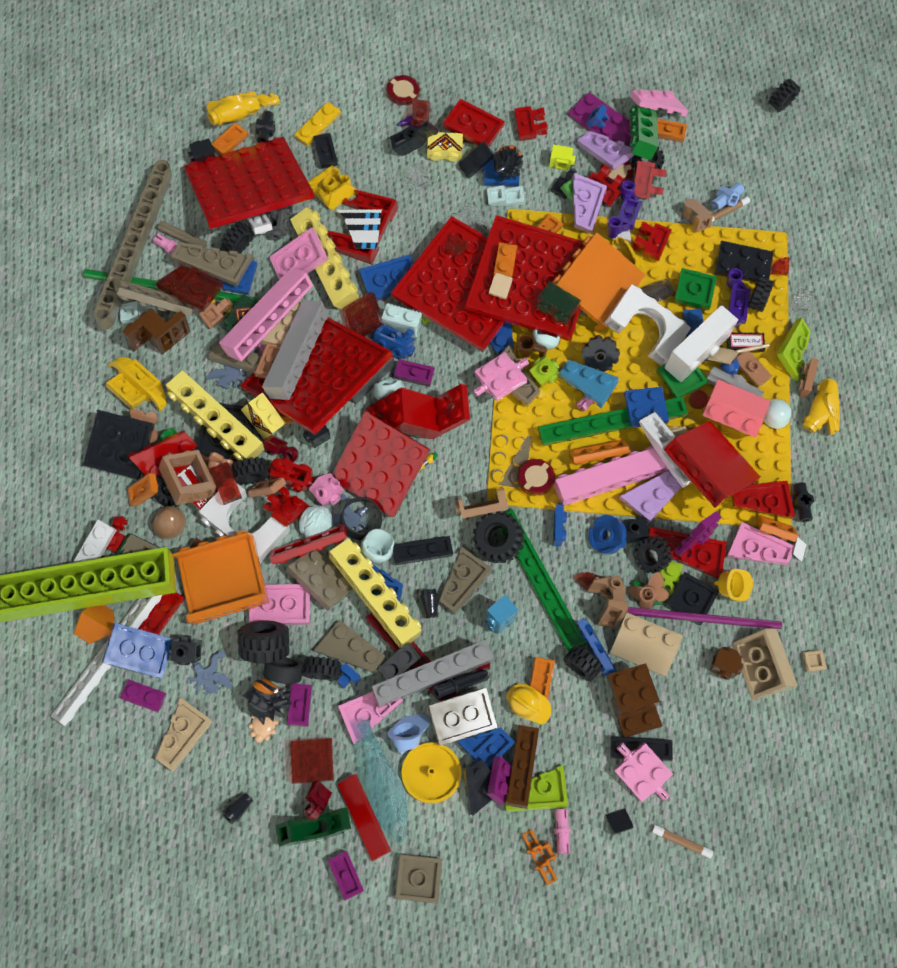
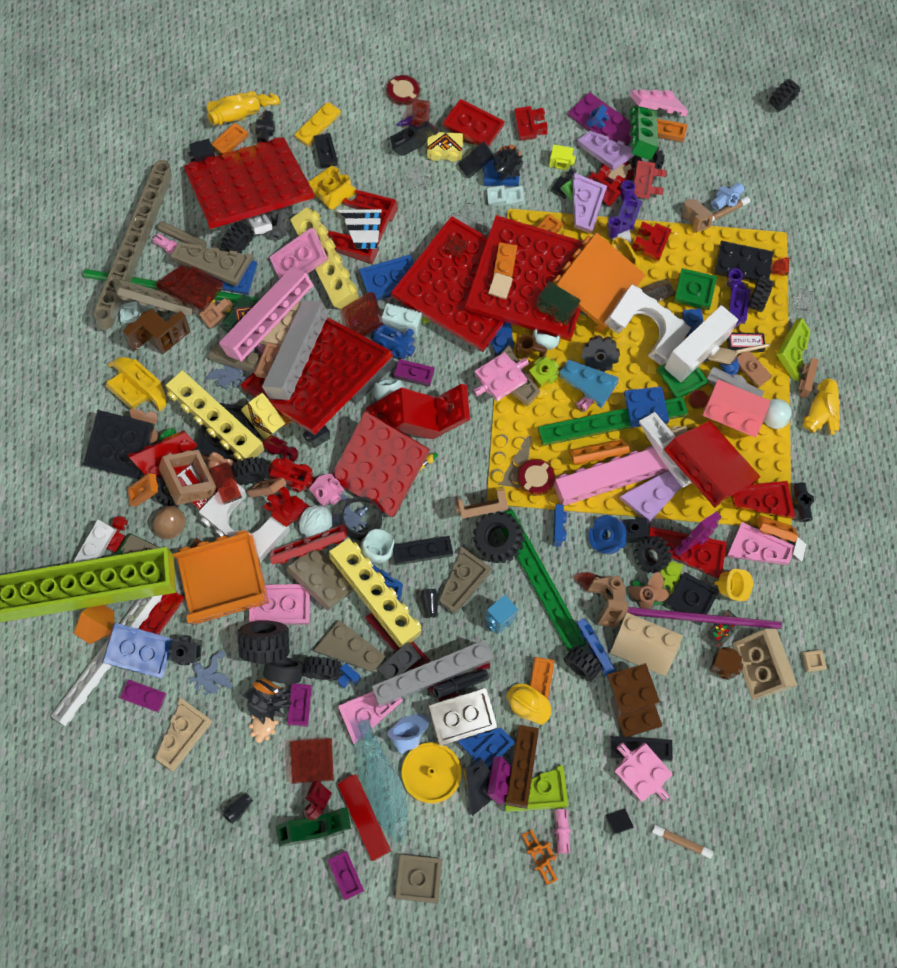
none -> clear smoke tile [702,609,741,651]

